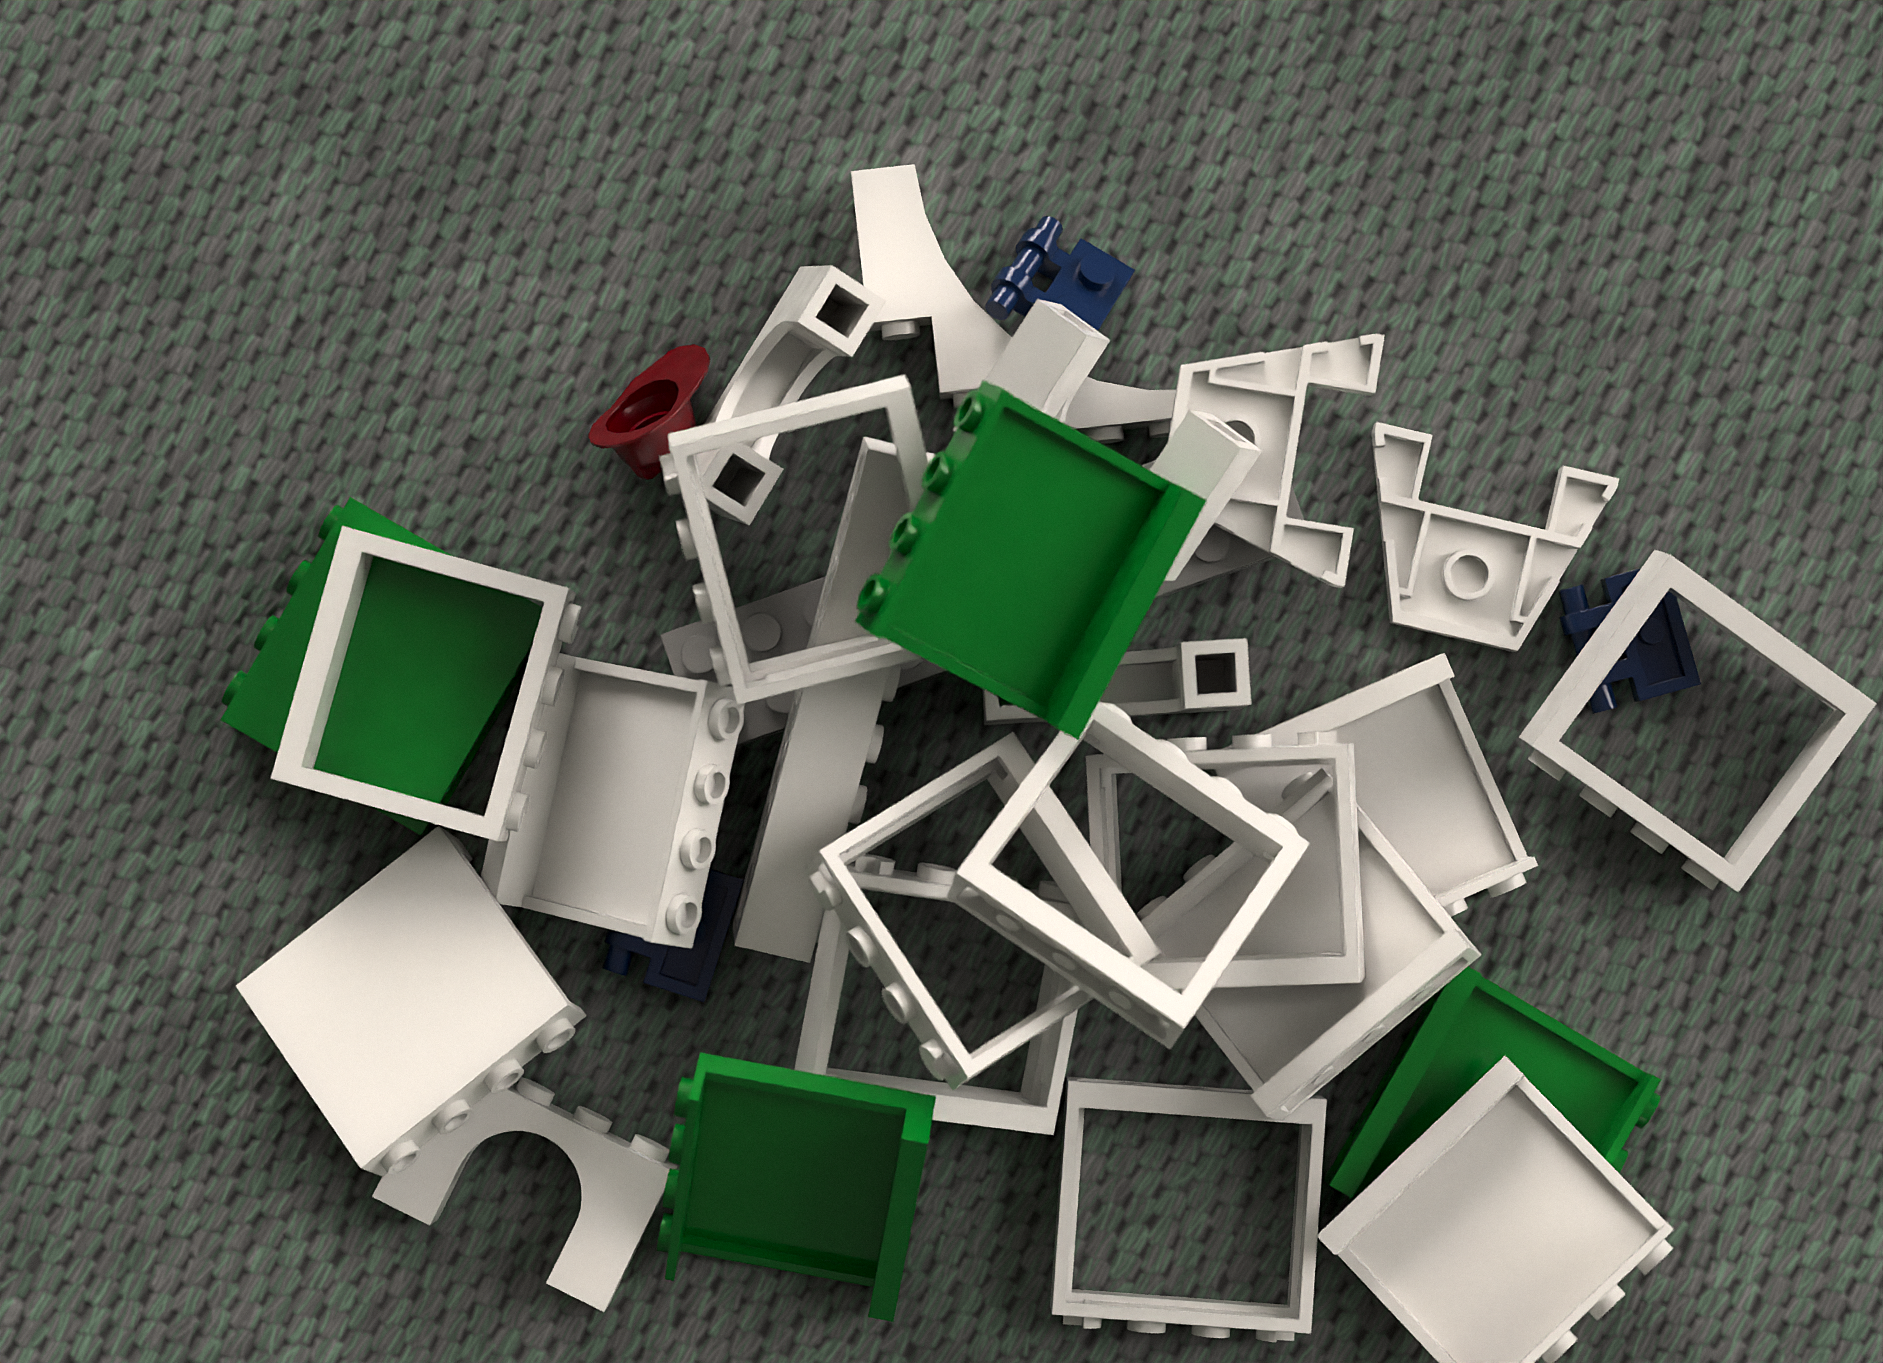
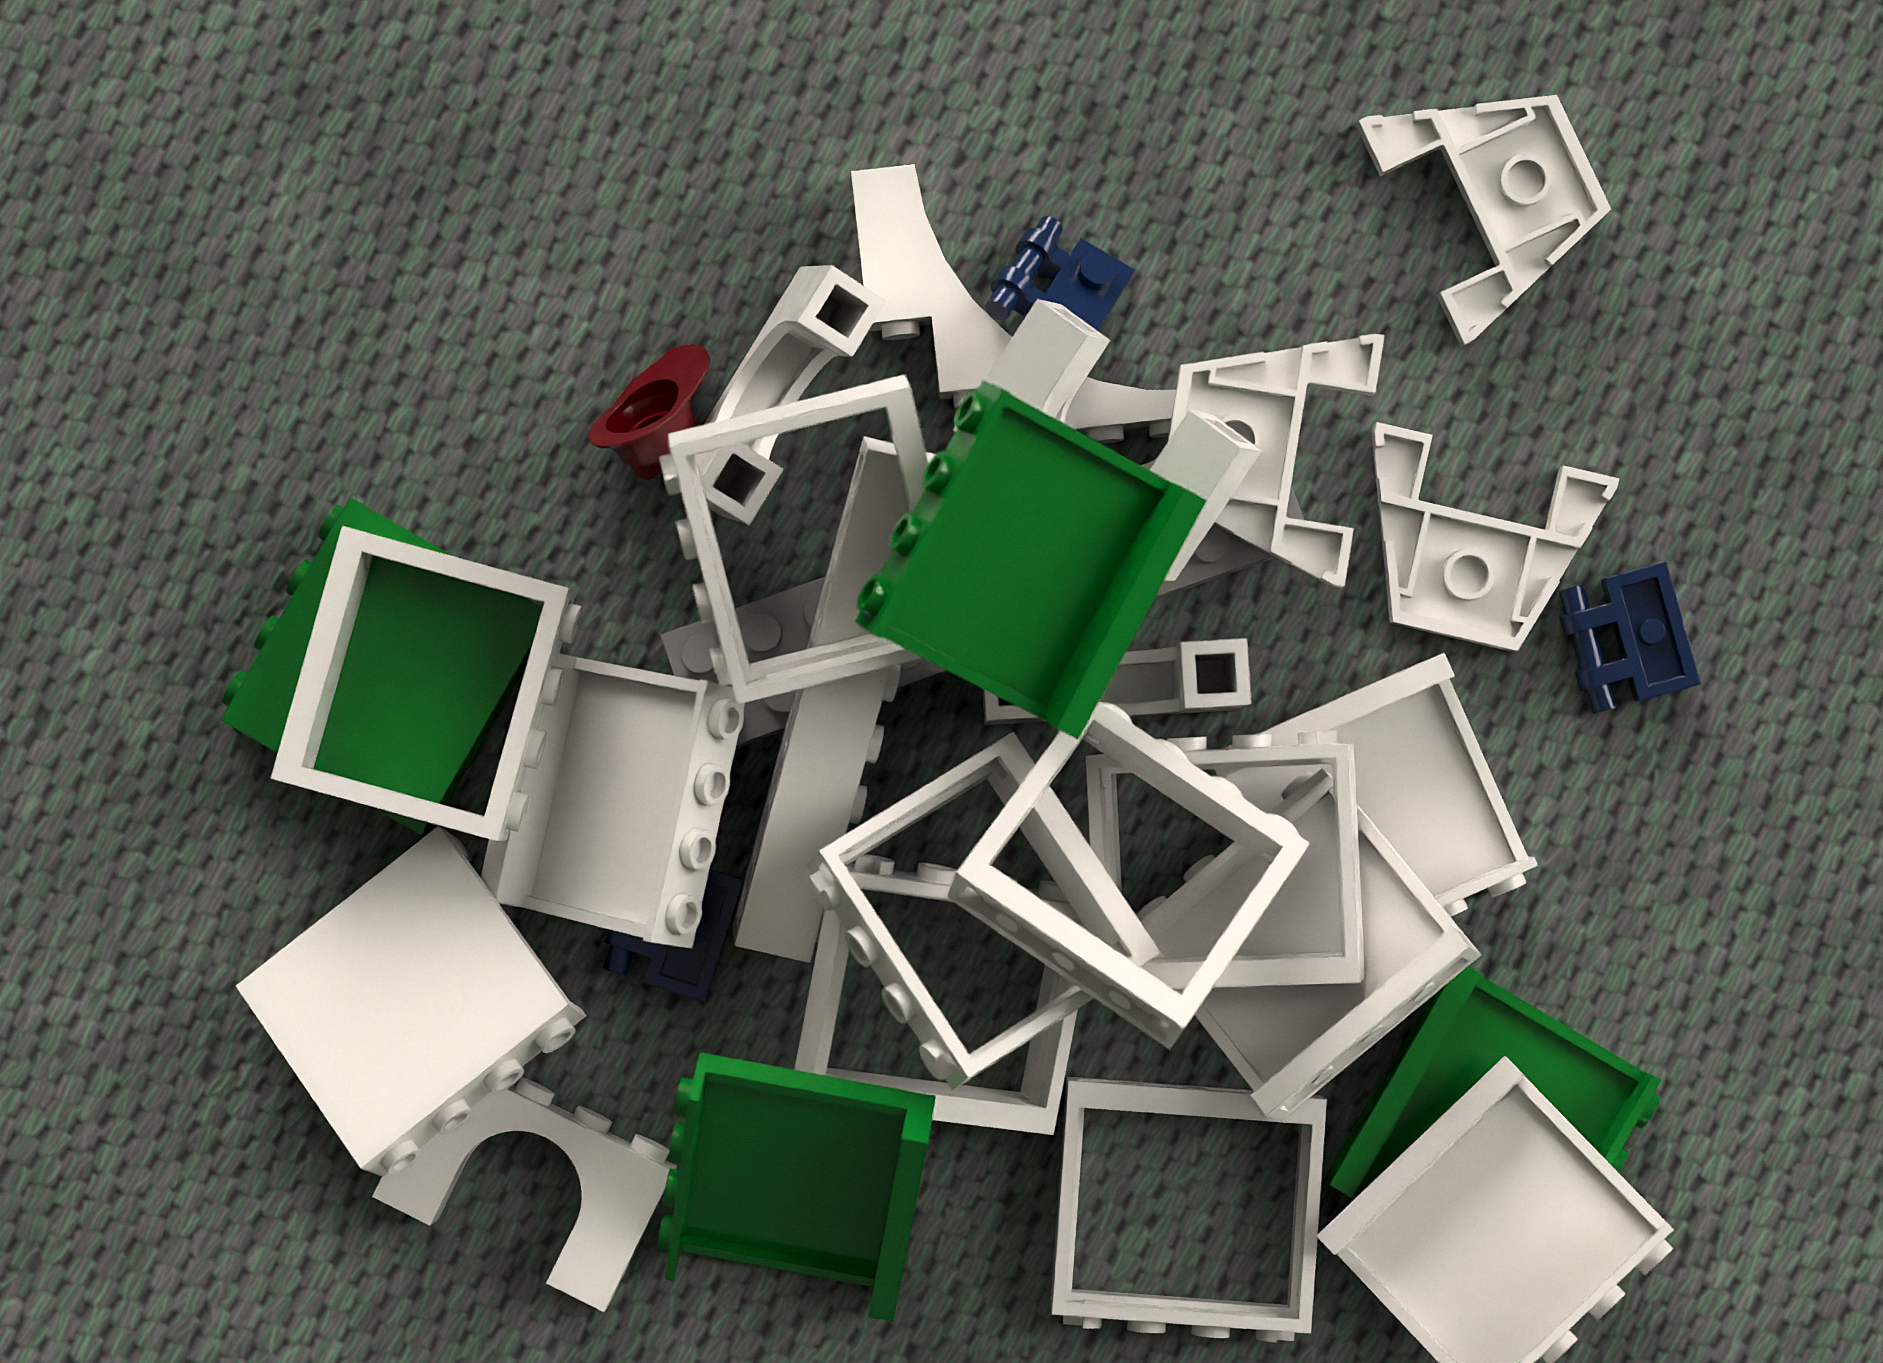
white window [1519,550,1877,892] -> none
none -> white wing [1356,95,1611,347]

